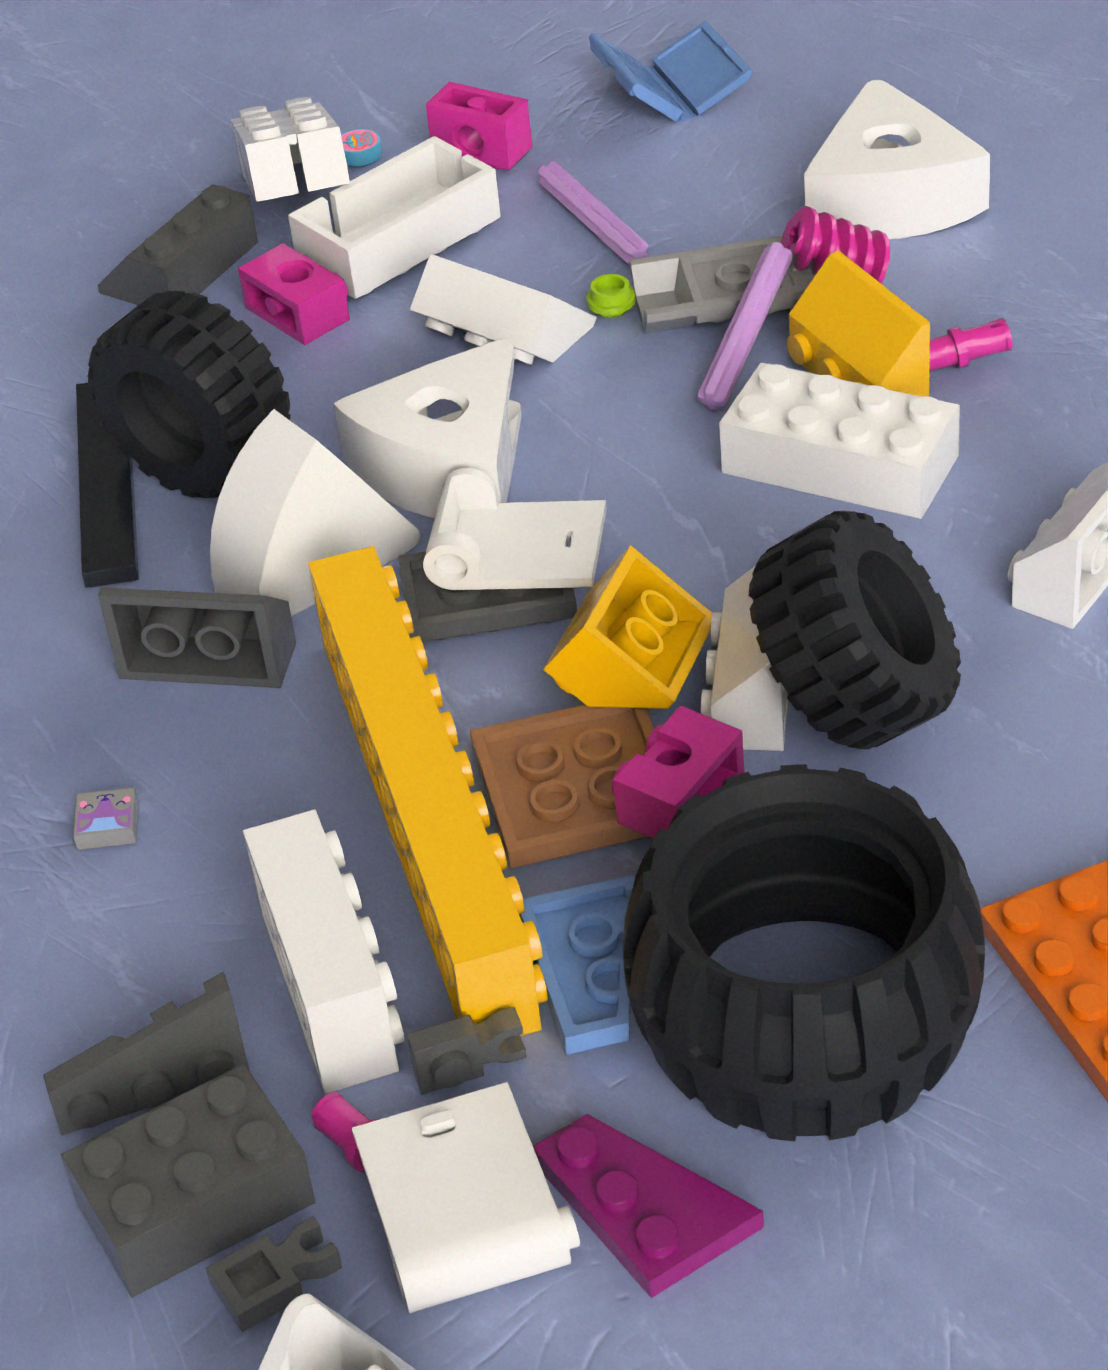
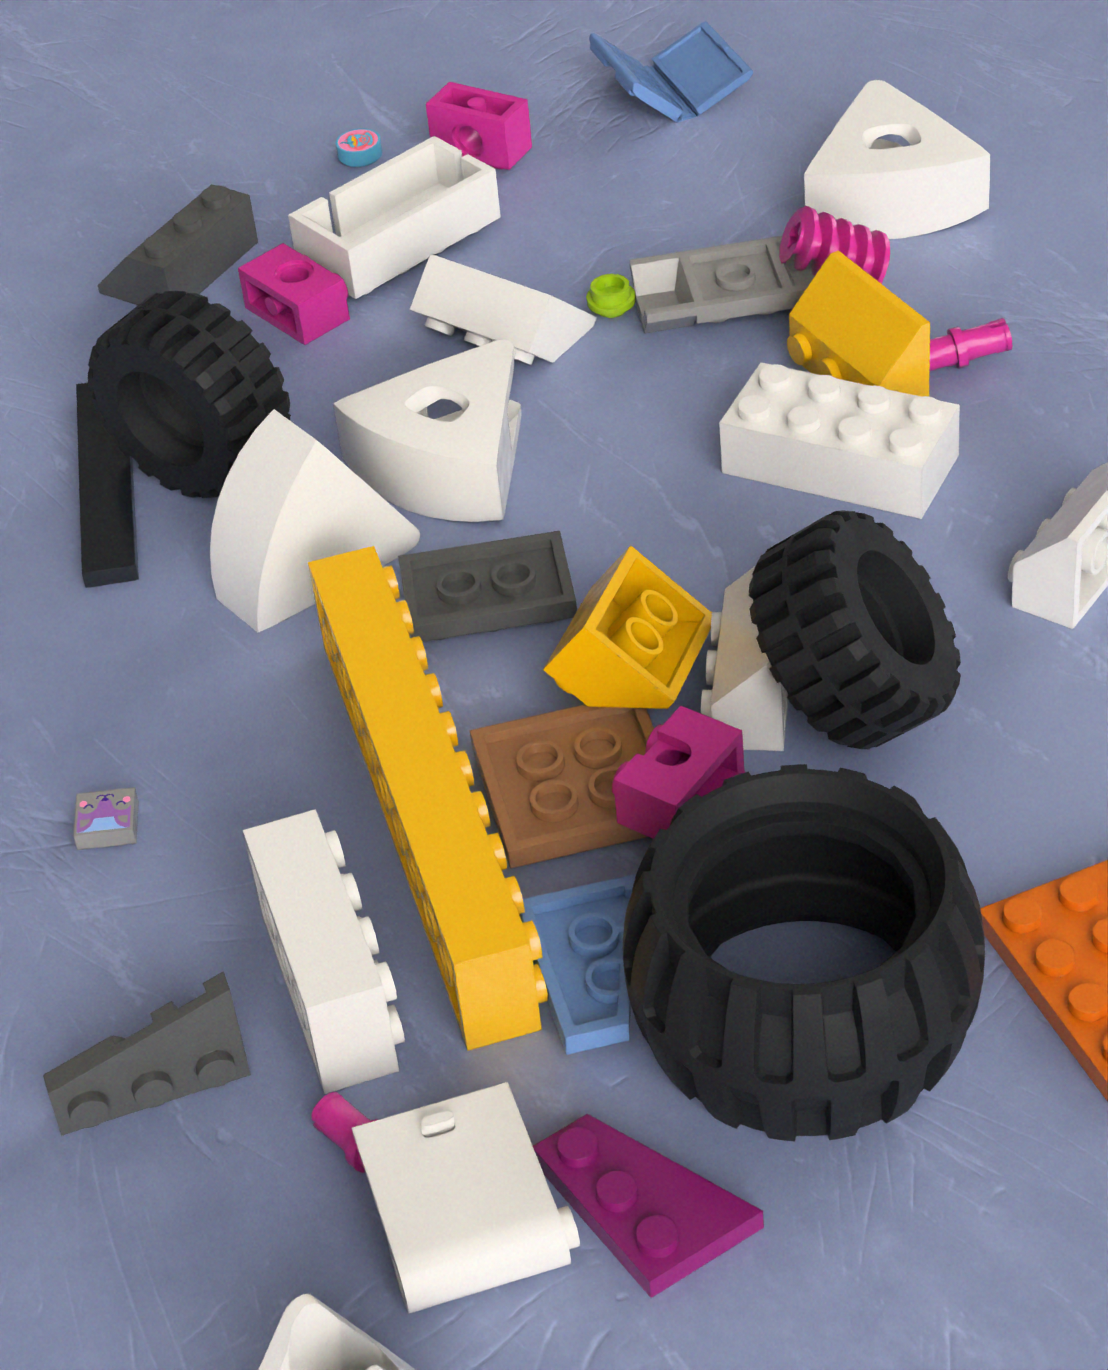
dark grey brick [61,1064,316,1298] -> none
dark grey slope [98,587,296,688] -> none
dark grey plate [206,1216,342,1332] -> none
white piece [231,97,350,202] -> none
dark grey plate [407,1007,527,1095] -> none
white door [423,468,607,590] -> none
lavender axle [538,161,649,265] -> none
lavender axle [698,242,792,411] -> none

